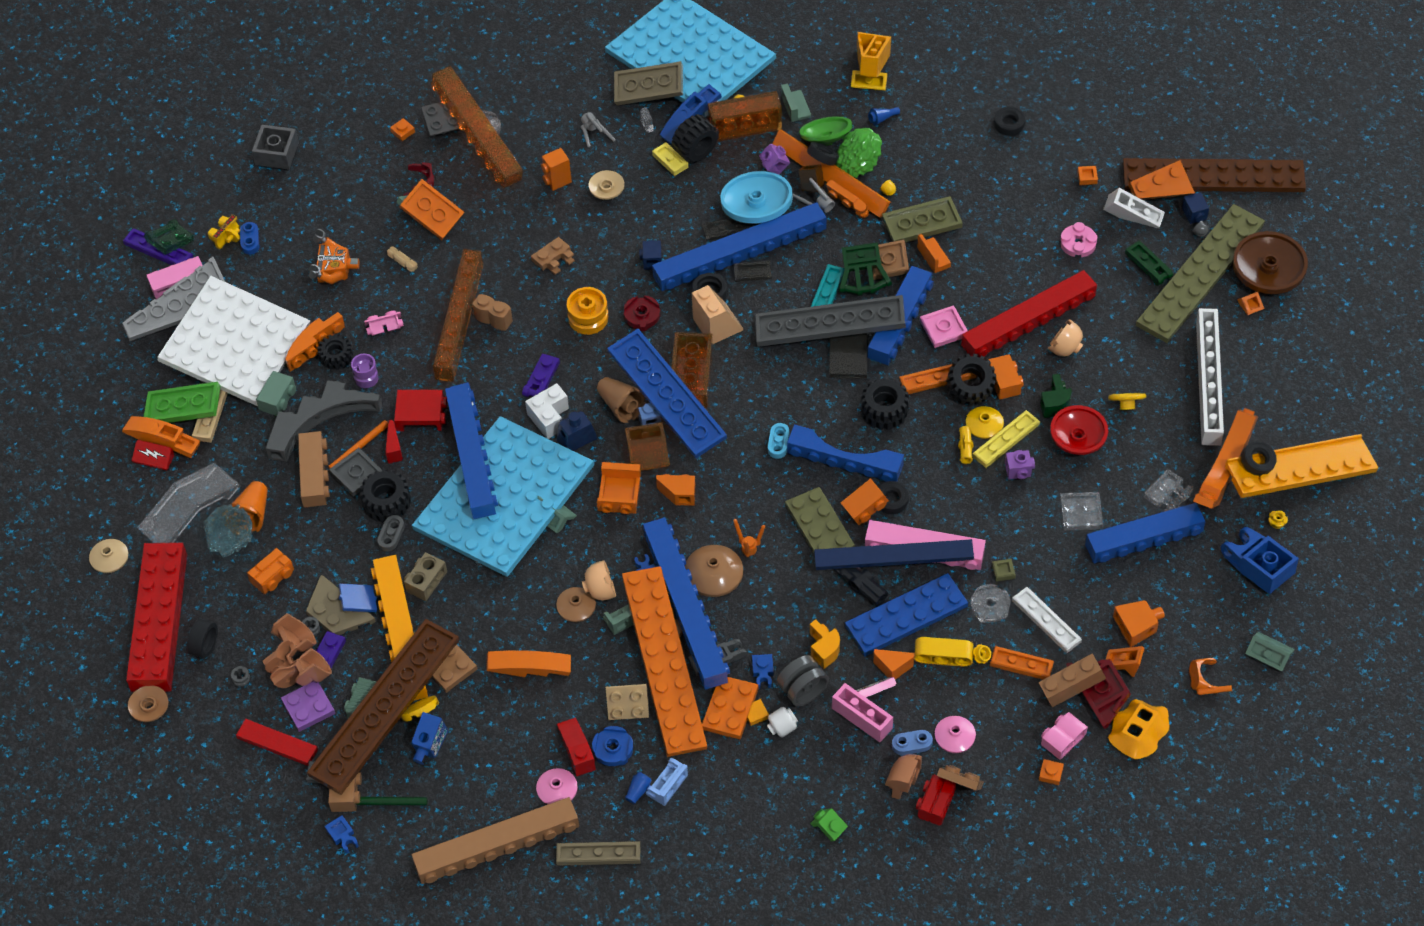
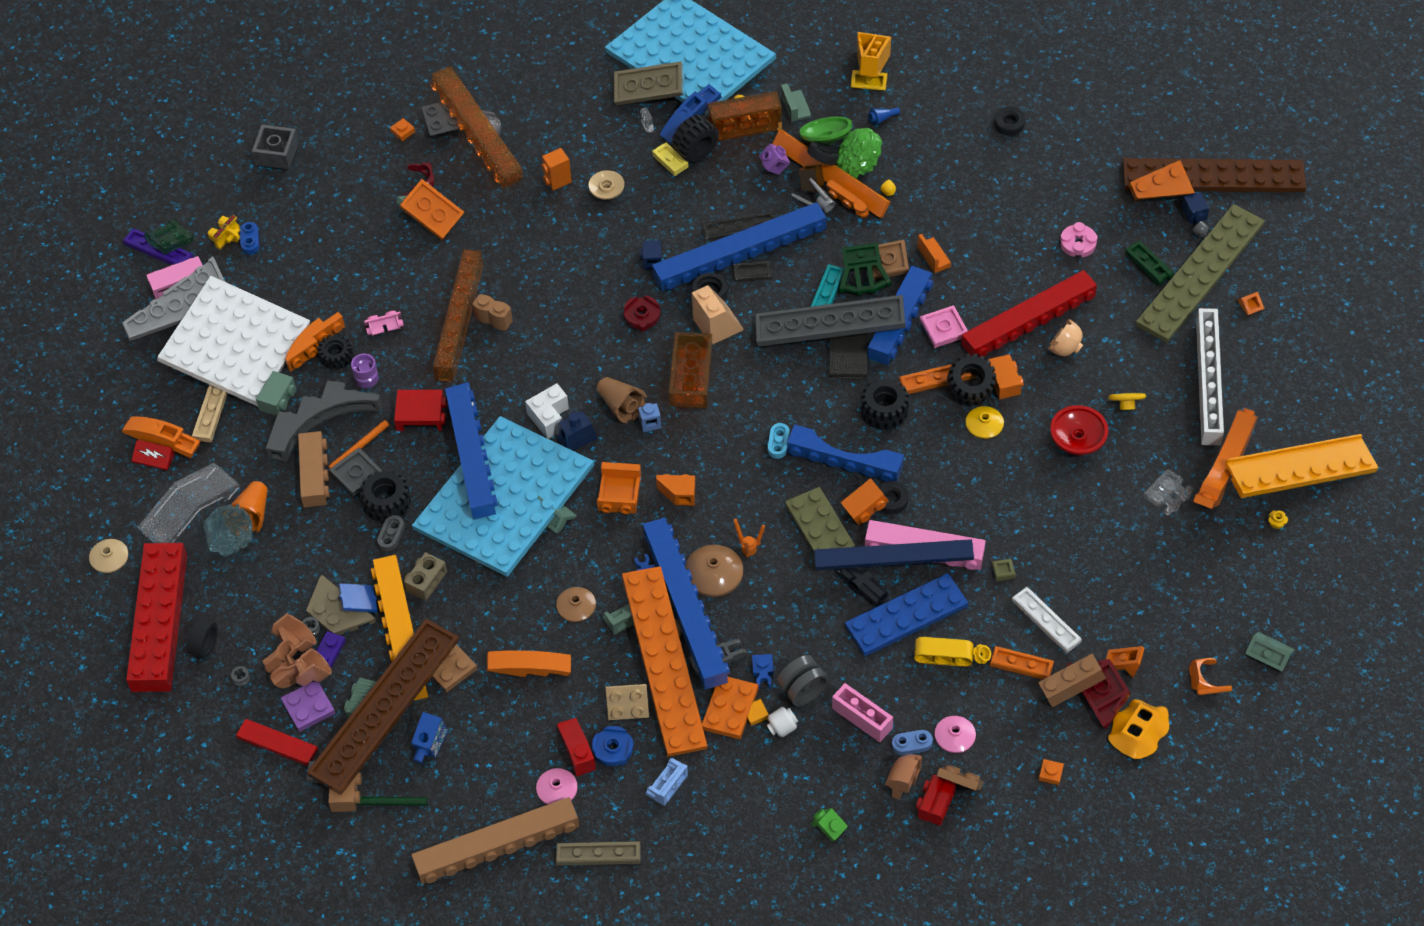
medium nougat dish [128,686,169,722] -> none
bright green plate [144,382,221,423] -> none
orange brick [247,548,294,594] -> none
torso [308,229,360,284] -> none
blue plate [325,815,359,854] -> none
red slope [385,420,403,464] -> none
tan axle [387,246,418,272] -> none
yellow tile [401,696,439,722] -> none
dark purple plate [522,353,560,397] -> none
medium nougat plate [531,237,575,275] -> none
light orange wheel [566,287,609,335] -> none
light grey plant [581,112,615,147] -> none
light nougat cylinder [582,560,616,601] -> none
blue plate [607,329,727,458] -> none
clear orange slope [625,422,670,471] -> none
blue cone [625,772,652,804] -> none
medium azure dish [720,171,793,223] -> none
light orange brick [810,620,840,669] -> none
bright pink tile [856,677,896,697] -> none
orange slope [873,649,915,679] -> none
olive plate [882,196,963,242] -> none
yellow pin [958,426,974,464] -> none
clear plate [970,584,1011,623] -> none
light yellow tile [972,410,1040,468] -> none
medium lavender brick [1005,450,1035,479] -> none
dark green brick [1040,374,1072,418] -> none
bright pink brick [1041,712,1088,760] -> none
clear plate [1060,492,1103,530] -> none
orange plate [1077,166,1098,185] -> none
blue brick [1085,503,1205,563] -> none
white slope [1104,188,1165,228] -> none
orange torso [1113,600,1165,647] -> none
blue brick [1221,527,1299,594] -> none
reddish brown dish [1233,231,1308,294] -> none
black tyre [1241,441,1277,476] -> none

